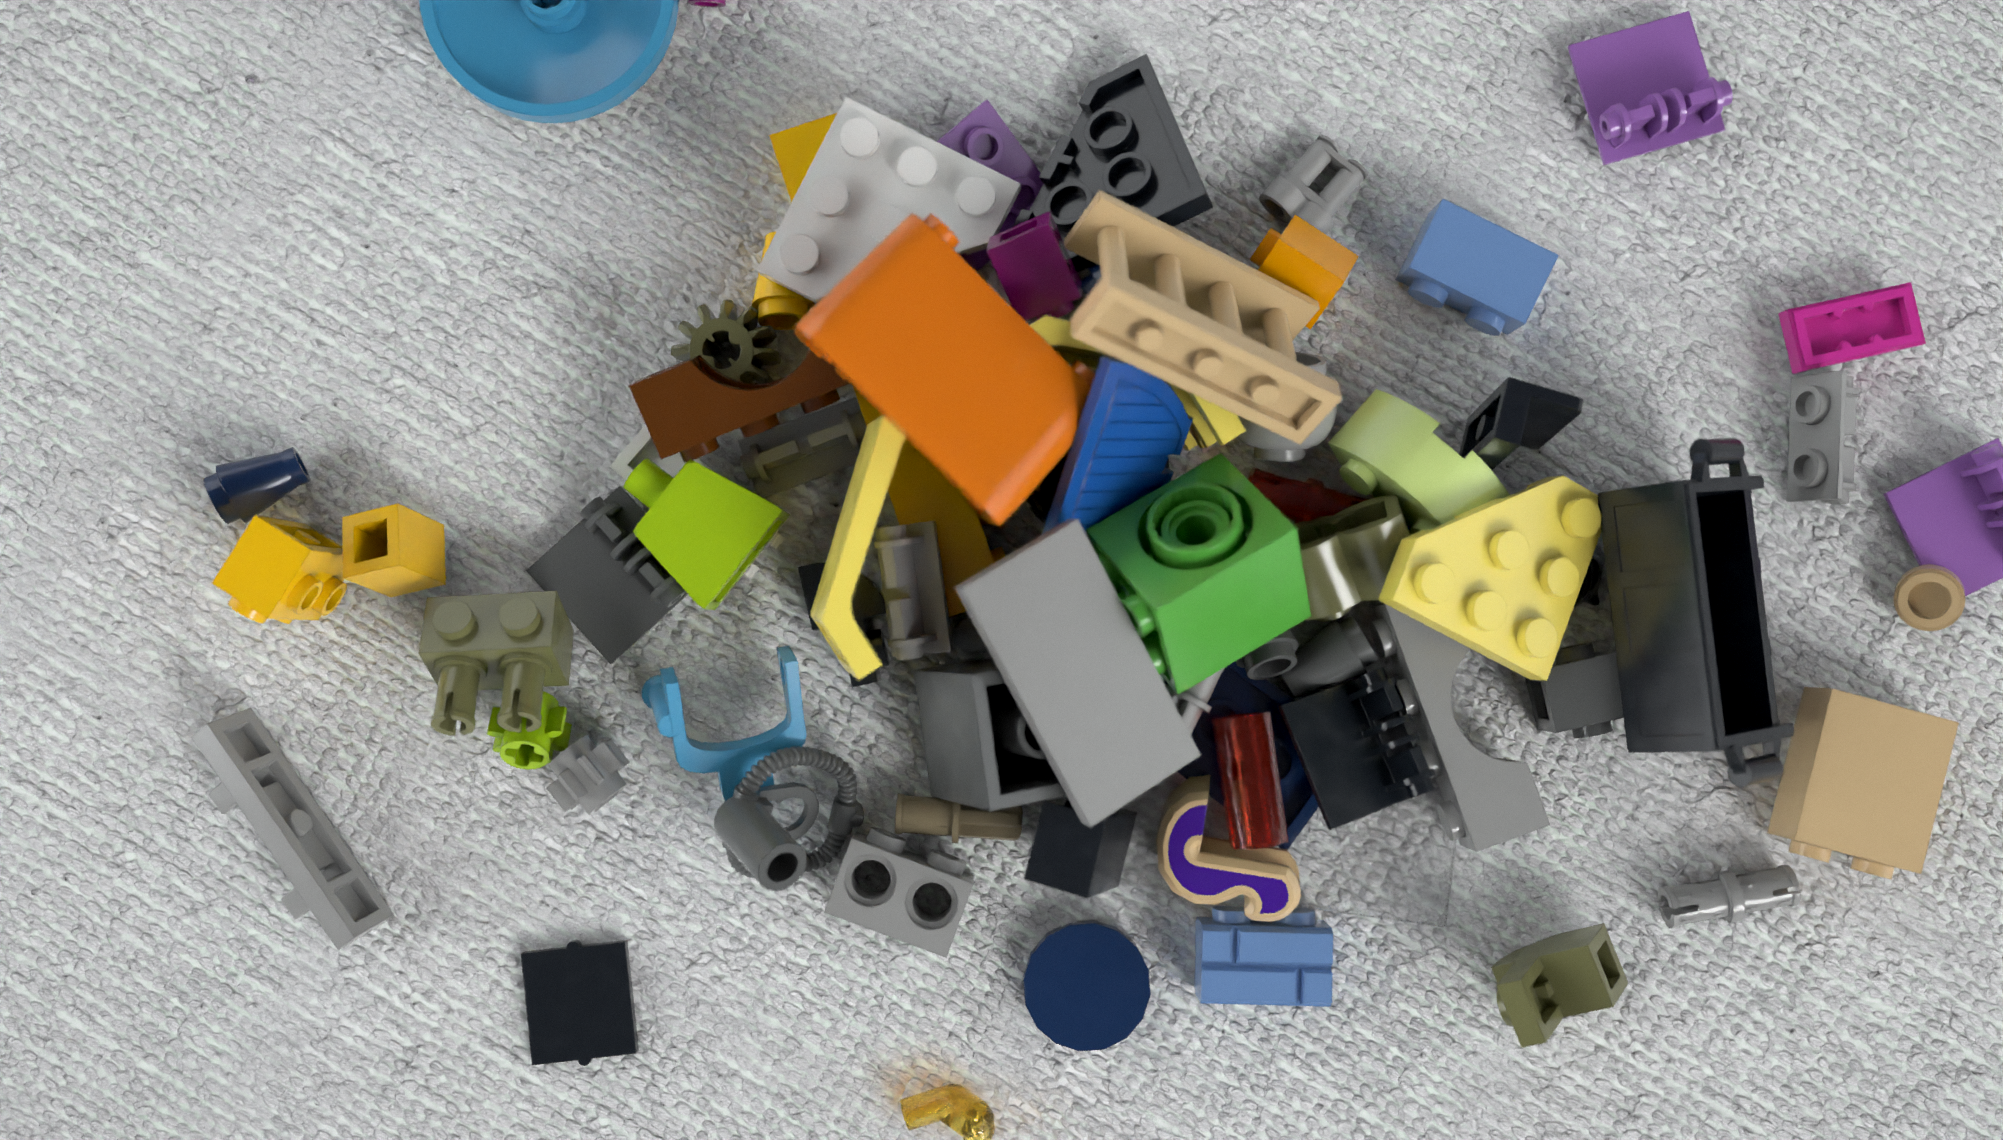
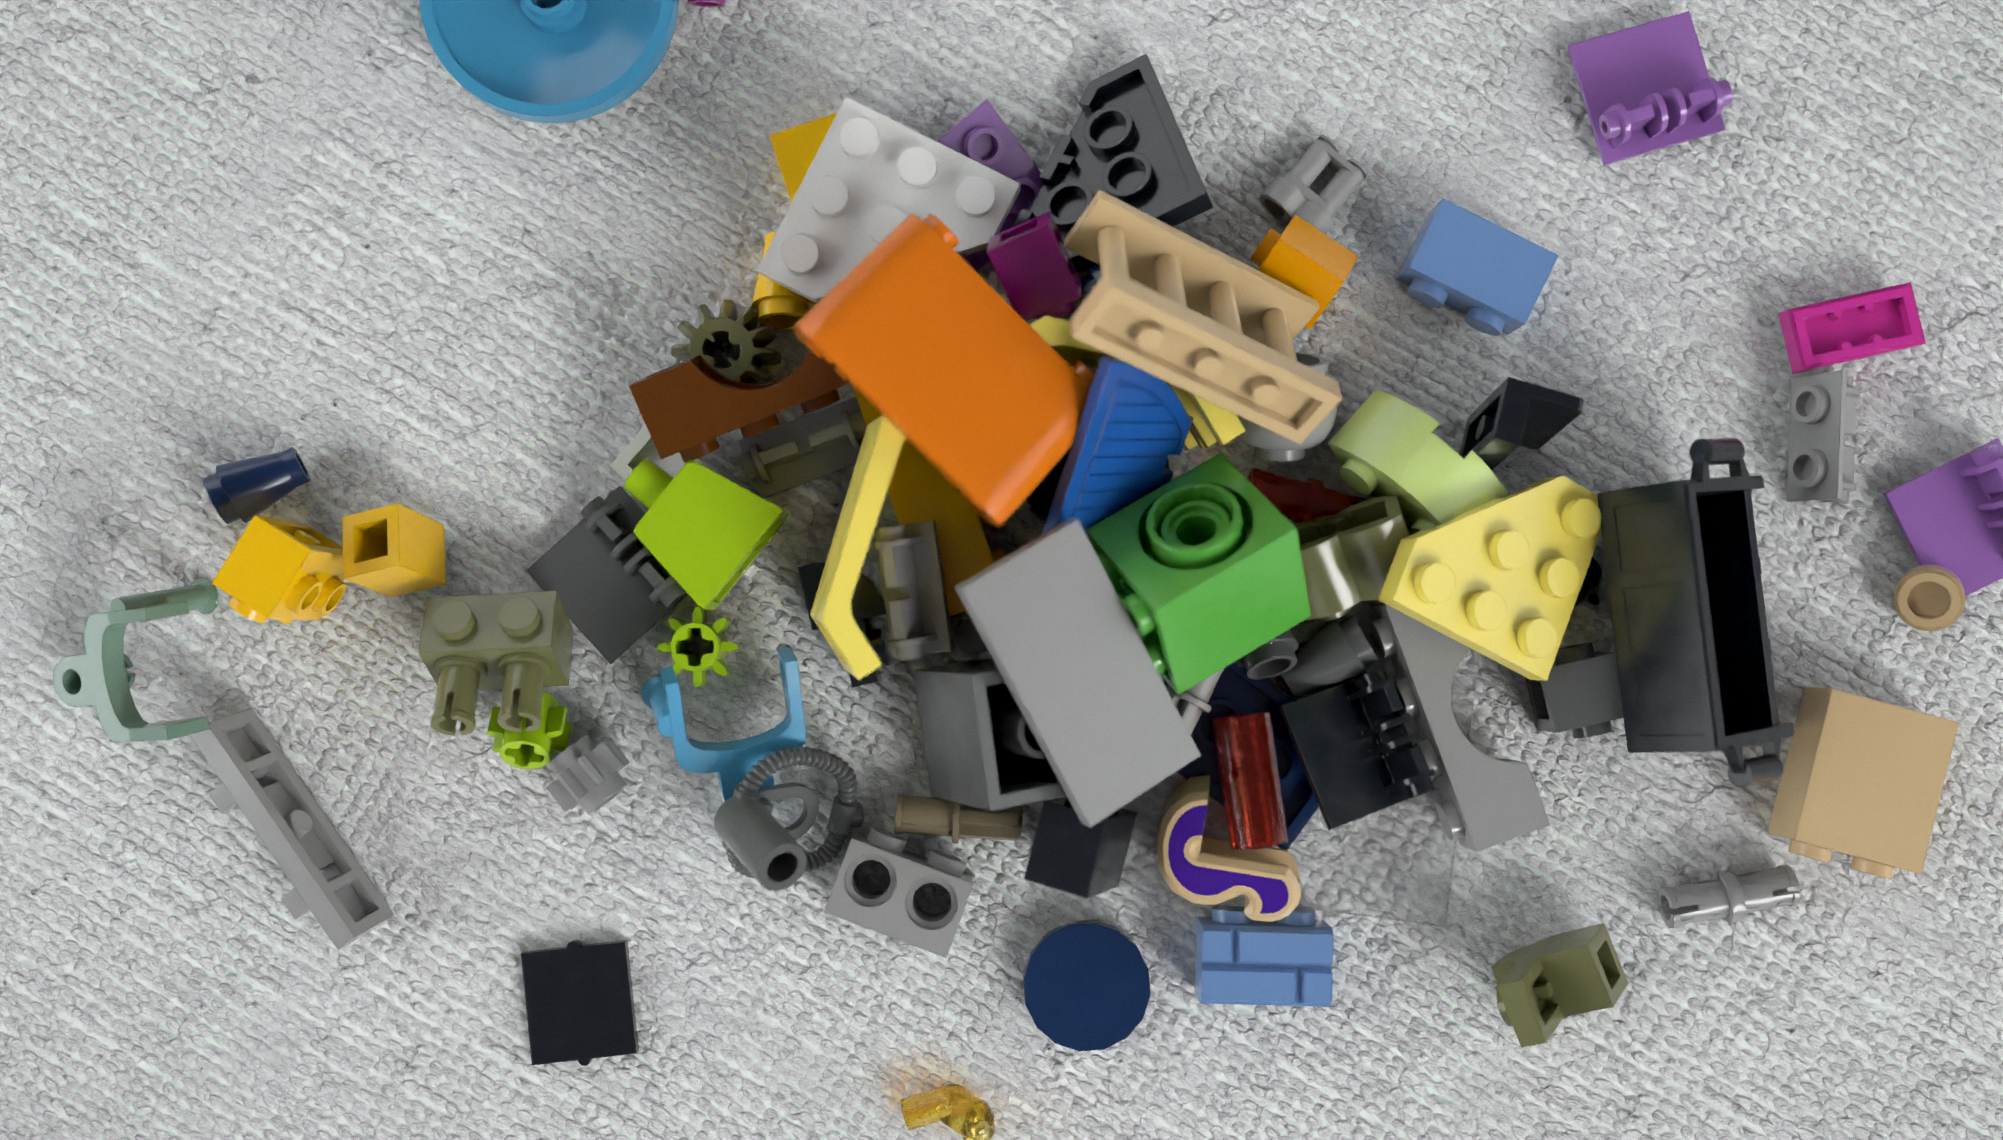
none -> sand green piece [53,577,218,743]
none -> lime gear [657,607,742,687]

